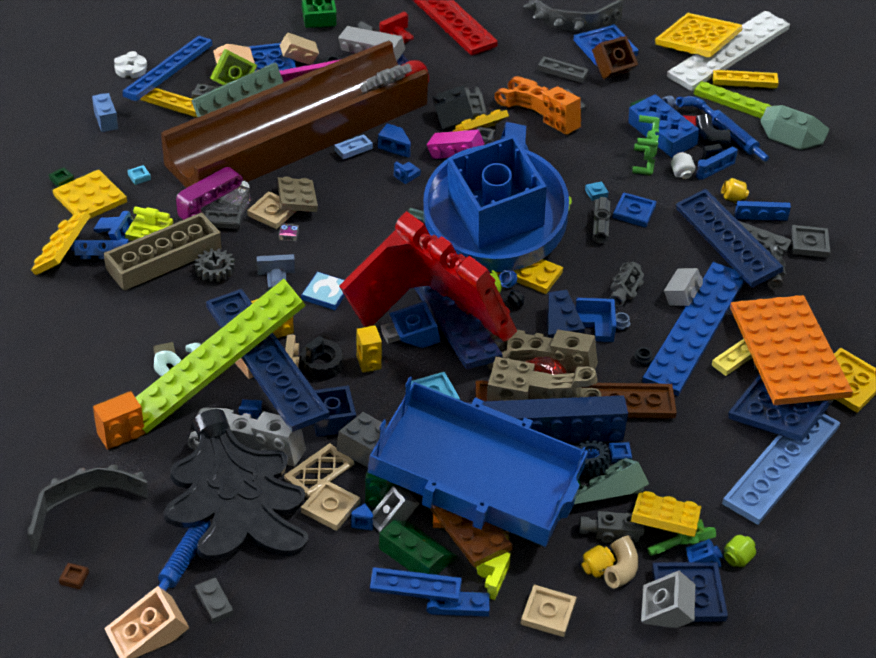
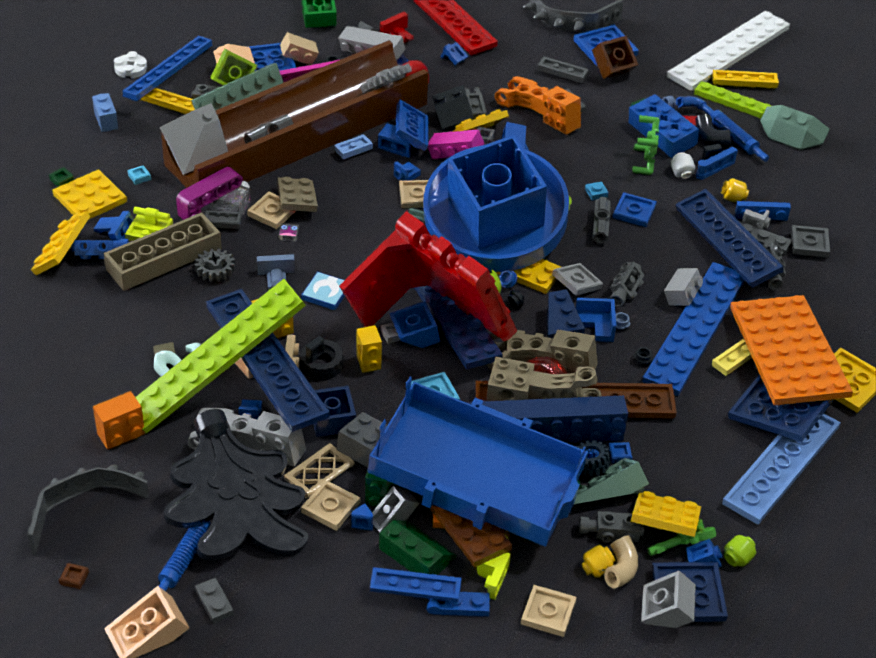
yellow plate [655,13,742,57] -> none
none -> light grey slope [160,103,228,175]
none -> dark grey piece [243,114,293,144]
none -> blue plate [396,100,428,151]
none -> tan tile [399,180,428,208]
none -> blue bracket [440,42,468,66]
none -> light grey tile [552,263,603,295]
none -> light grey bracket [742,209,771,230]

